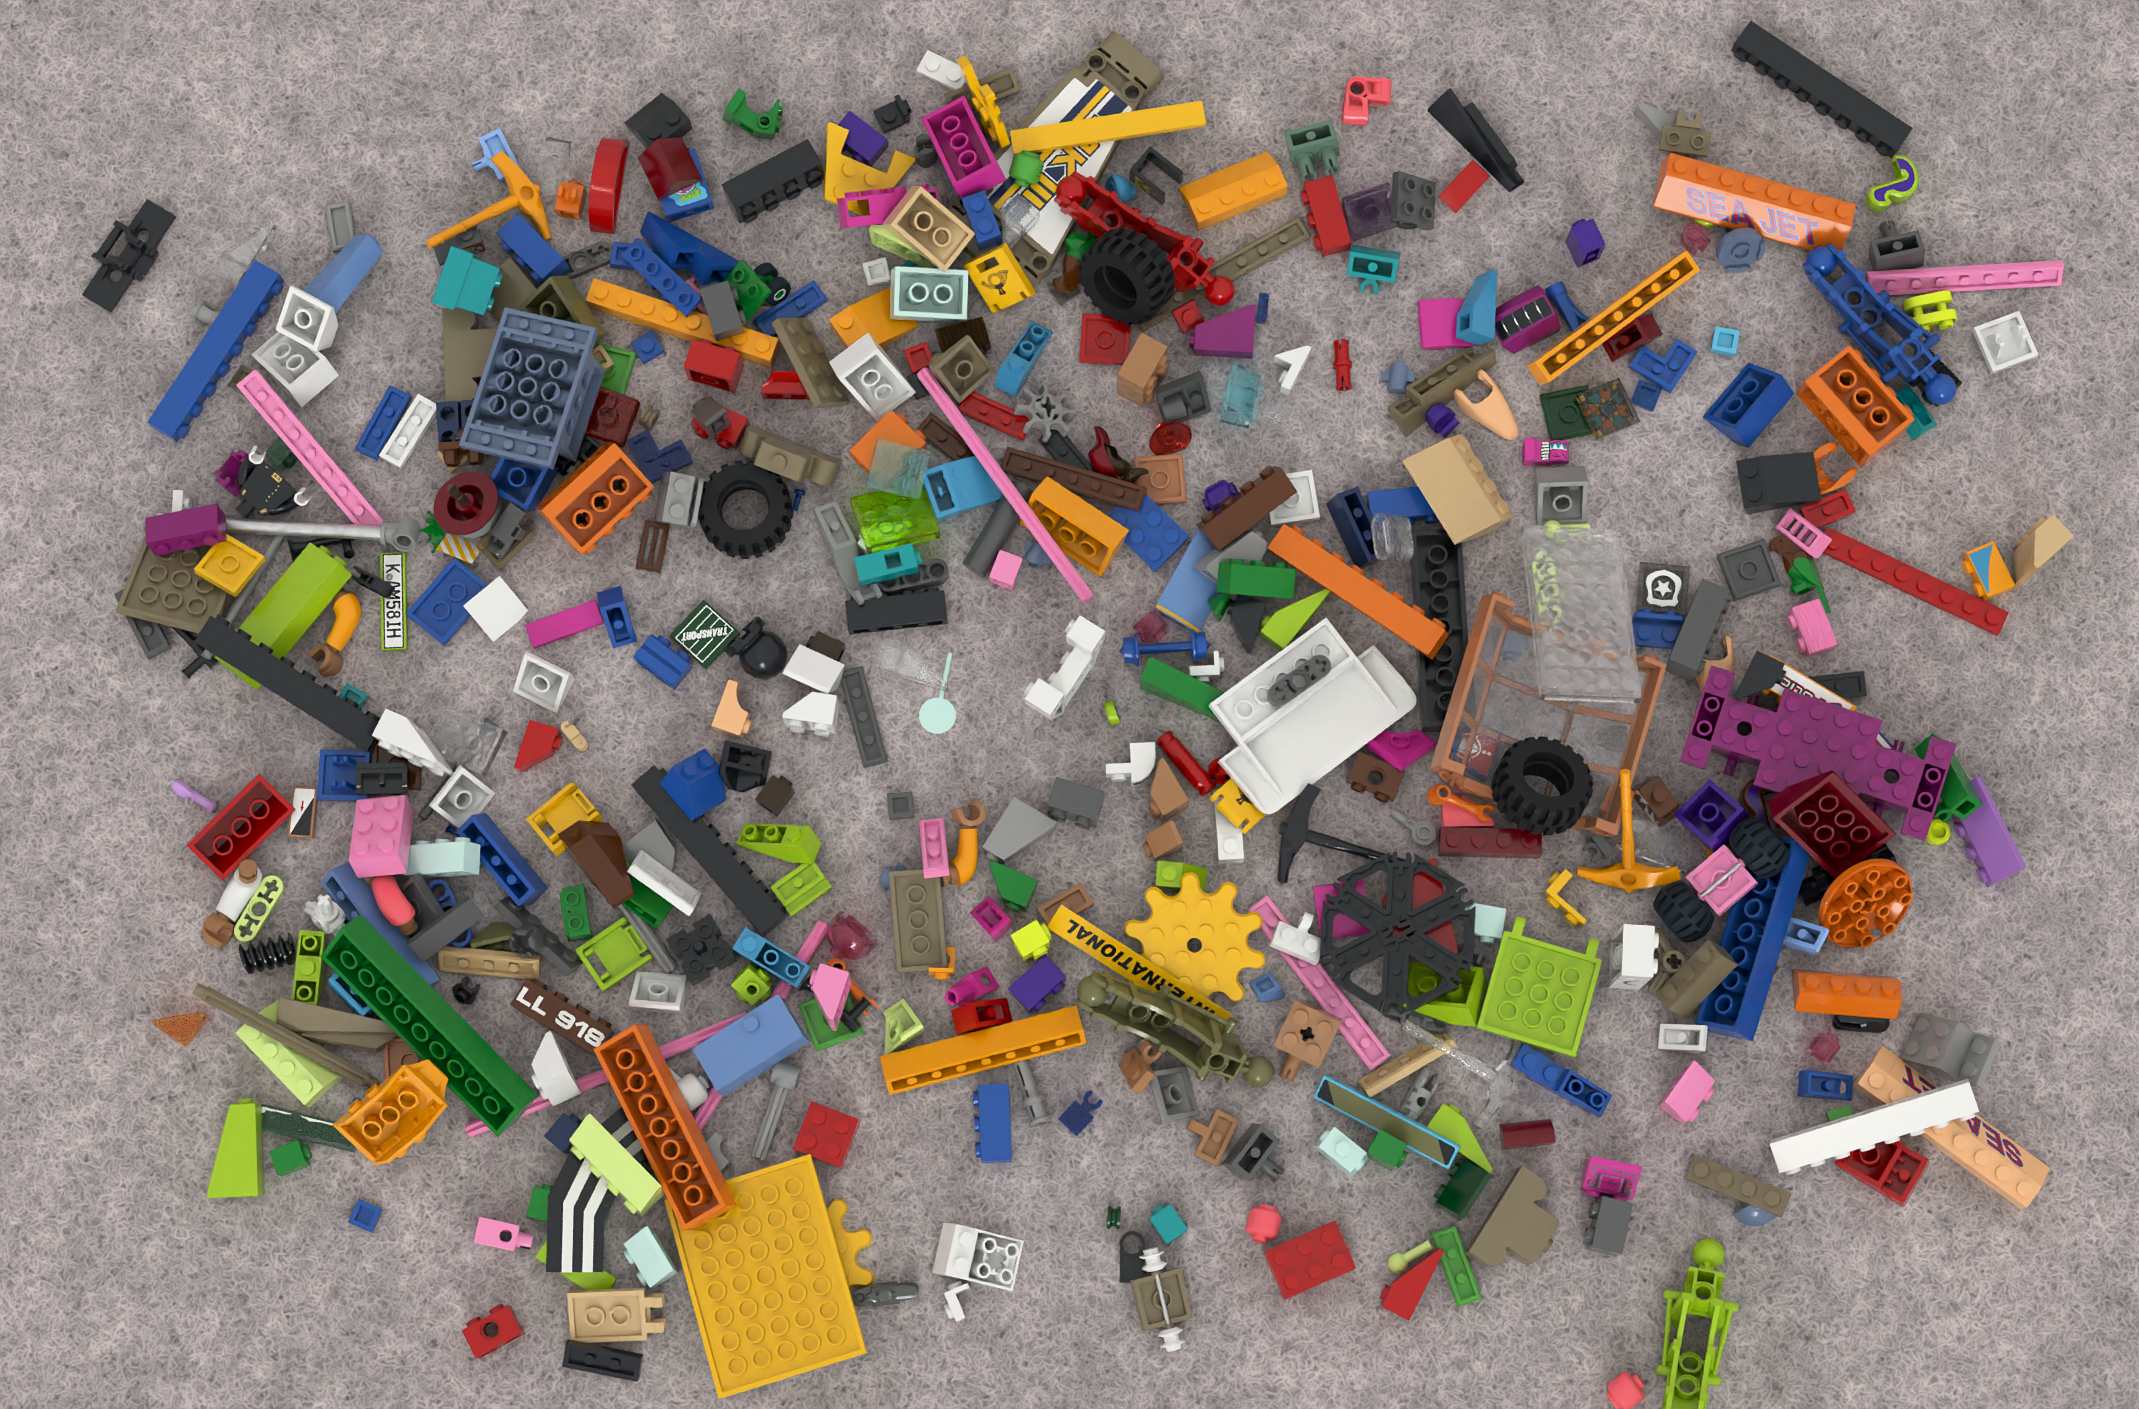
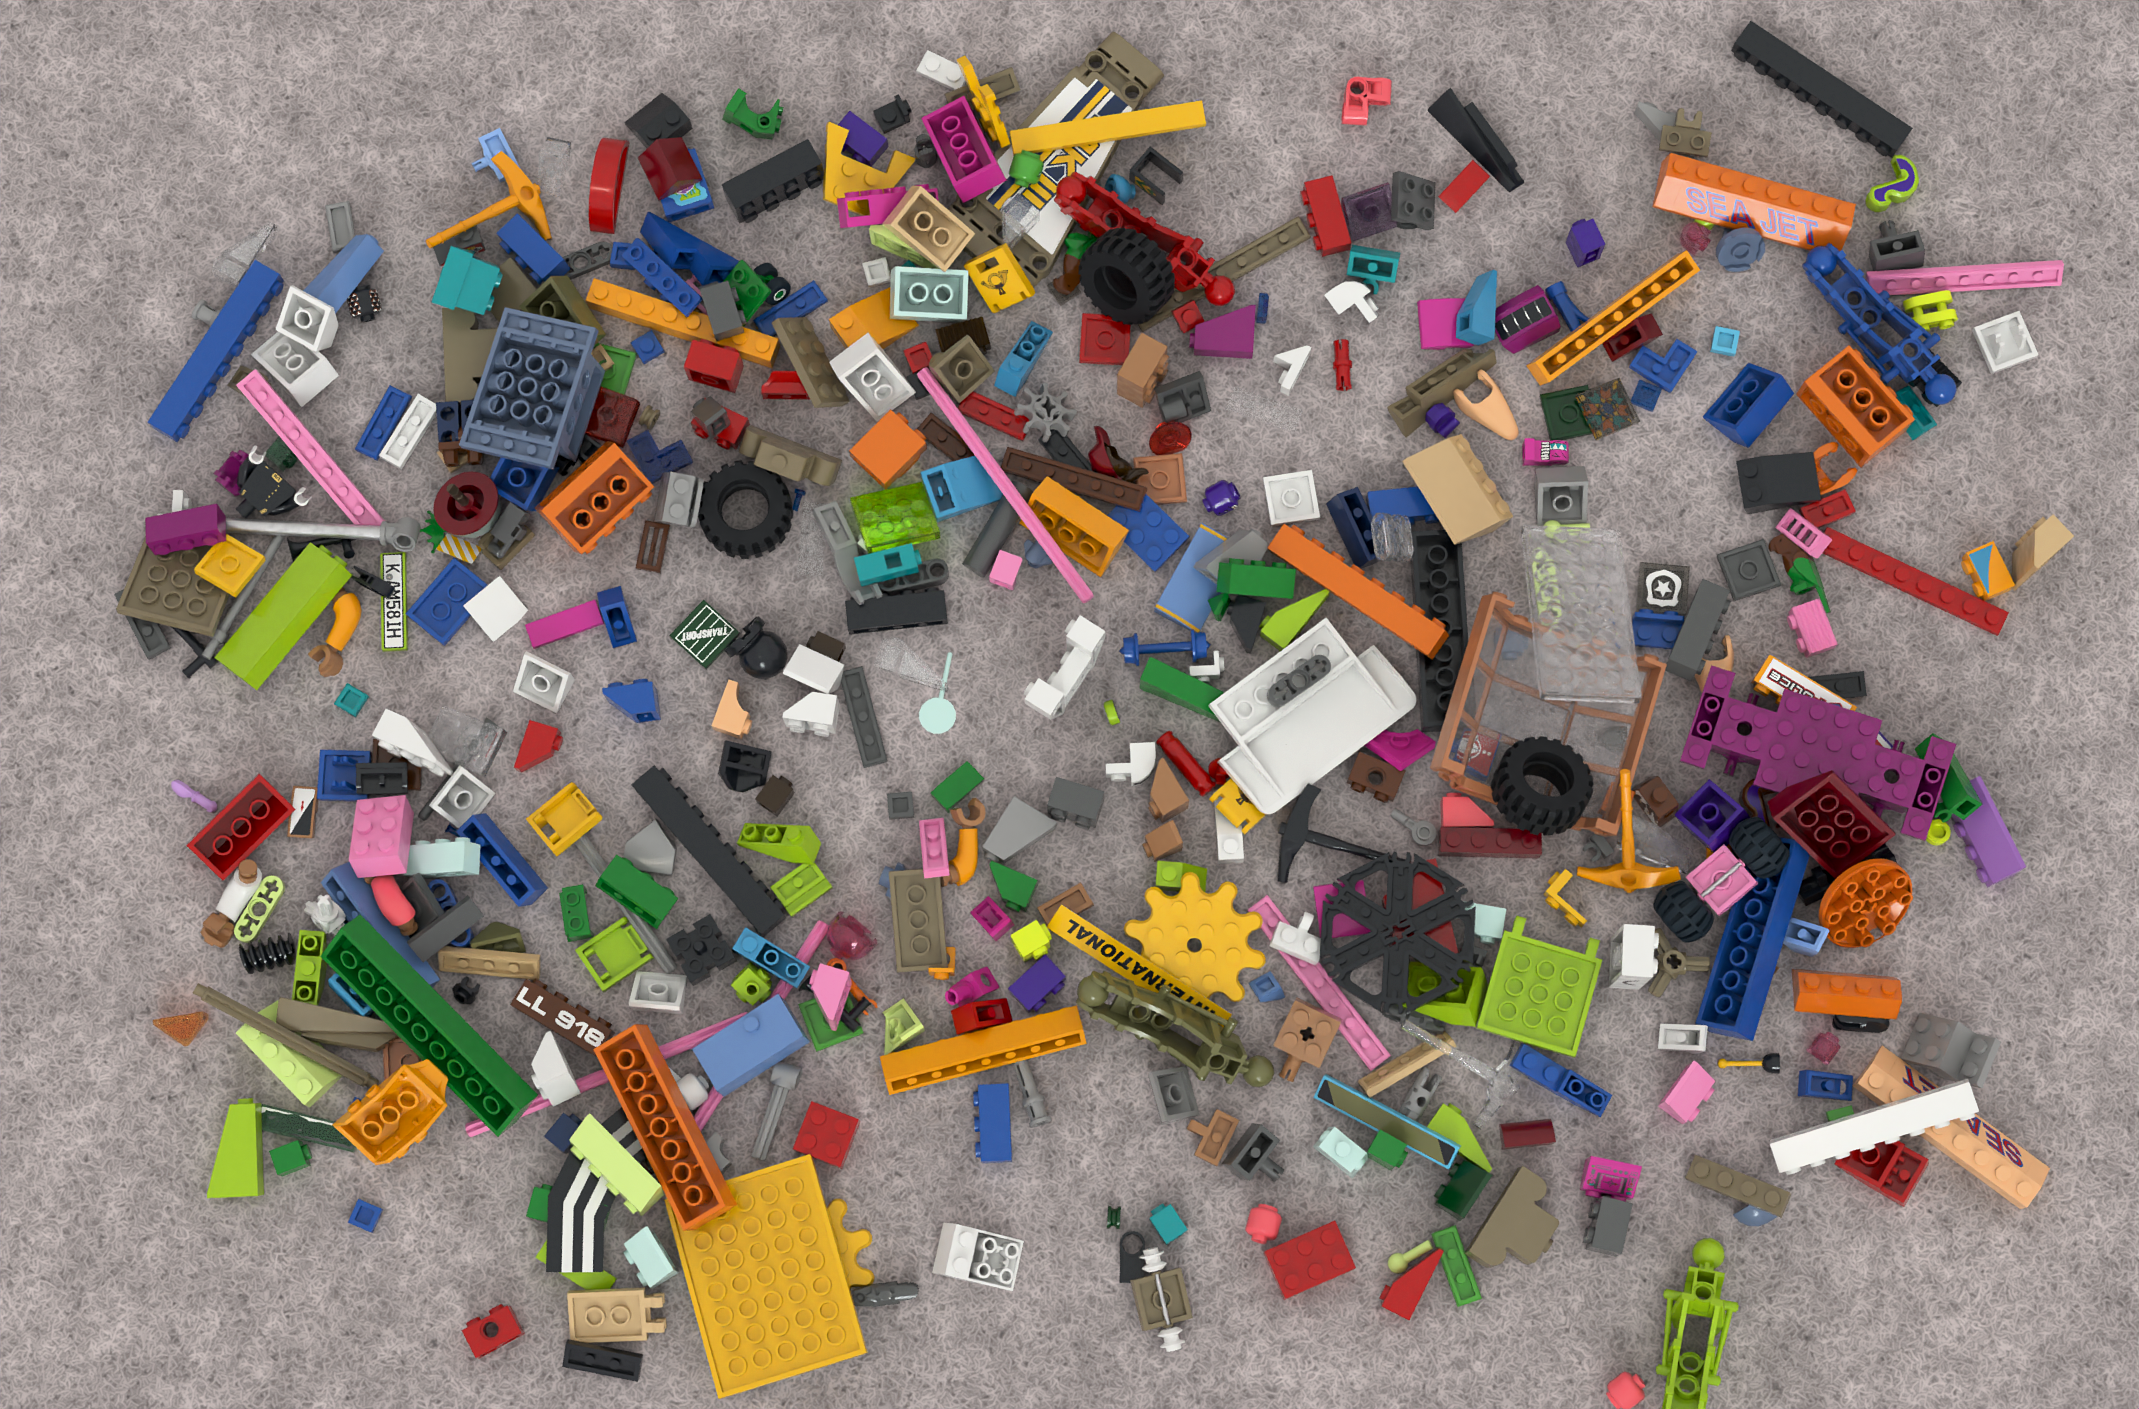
black piece [82,199,176,313] -> none
black brick [194,615,381,751] -> none
bright pink torso [473,1217,533,1252] -> none
dark grey plate [494,896,582,976] -> none
orange brick [554,180,587,220] -> none
reddish brown wedge [558,820,635,909] -> none
tan piece [561,721,588,752] -> none
white tile [627,850,702,916] -> none
blue brick [633,634,693,691] -> none
blue slope [660,748,726,821] -> none
clear light blue bracket [866,439,931,500] -> none
white bracket [944,1281,970,1322] -> none
blue brick [962,190,1003,251] -> none
clear blue plate [1058,1090,1103,1137] -> none
medium nougat plate [1118,1040,1162,1094] -> none
clear pink plate [1133,610,1169,643] -> none
light orange slope [1178,151,1288,231] -> none
reddish brown brick [1196,466,1297,551] -> none
clear light blue slope [1220,362,1265,429] -> none
sand green brick [1284,120,1340,182] -> none
sand blue piece [1381,360,1416,394] -> none
orange brick [1426,785,1495,822] -> none
dark tan brick [1656,939,1738,1019] -> none
black slope [1734,651,1787,700] -> none
none -> black head [347,285,382,323]
none -> blue slope [602,679,661,723]
none -> green slope [930,761,984,813]
none -> white brick [1325,279,1379,323]
none -> hinge [1717,1053,1780,1074]

